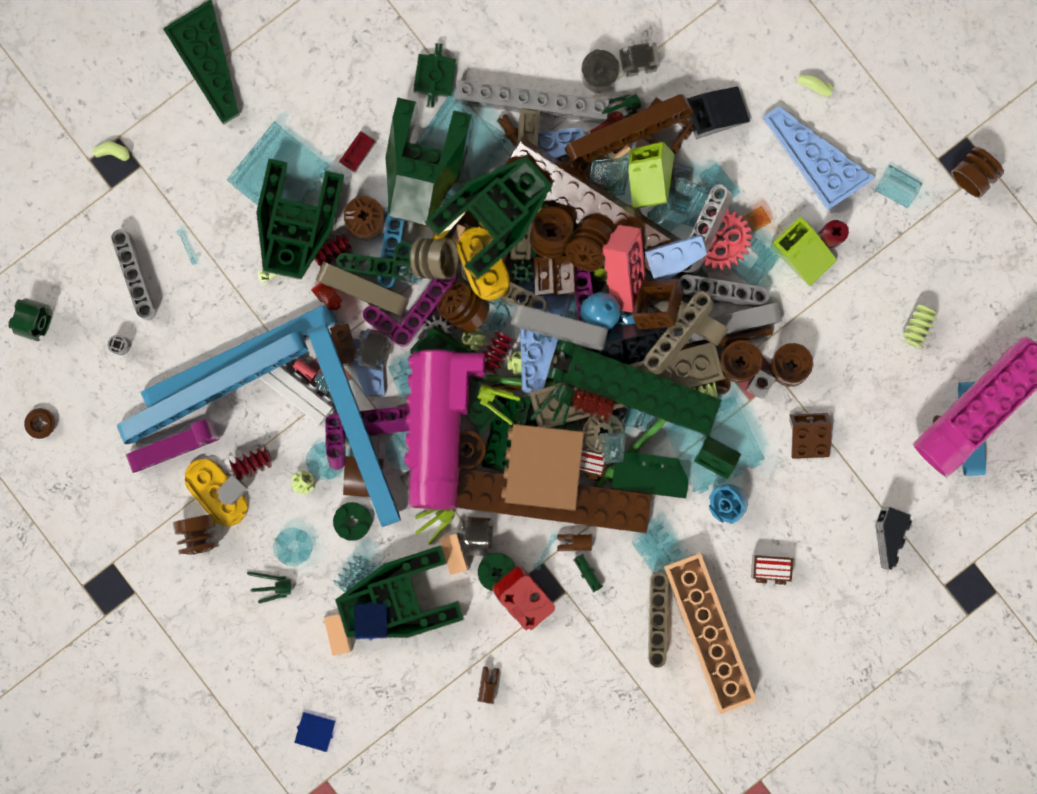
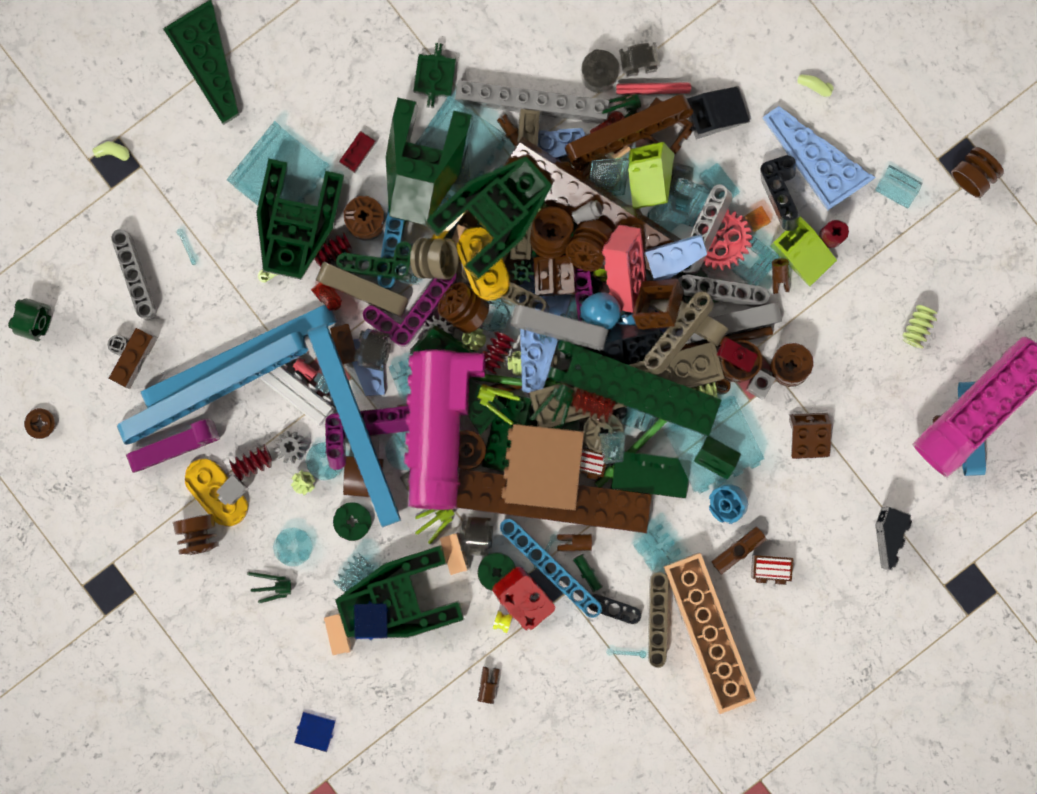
none -> reddish brown arch [108,328,157,389]
none -> light grey gear [274,431,307,463]
none -> neon yellow wheel [492,610,512,633]
none -> dark azure beam [500,519,602,618]
none -> light grey cone [572,200,603,223]
none -> black beam [588,594,641,624]
none -> clear light blue hinge [606,648,647,658]
none -> coral axle [616,82,691,95]
none -> reddish brown piece [711,526,767,575]
none -> dark red plate [717,338,758,372]
none -> black beam [760,155,799,231]
none -> reddish brown hinge [771,258,790,294]

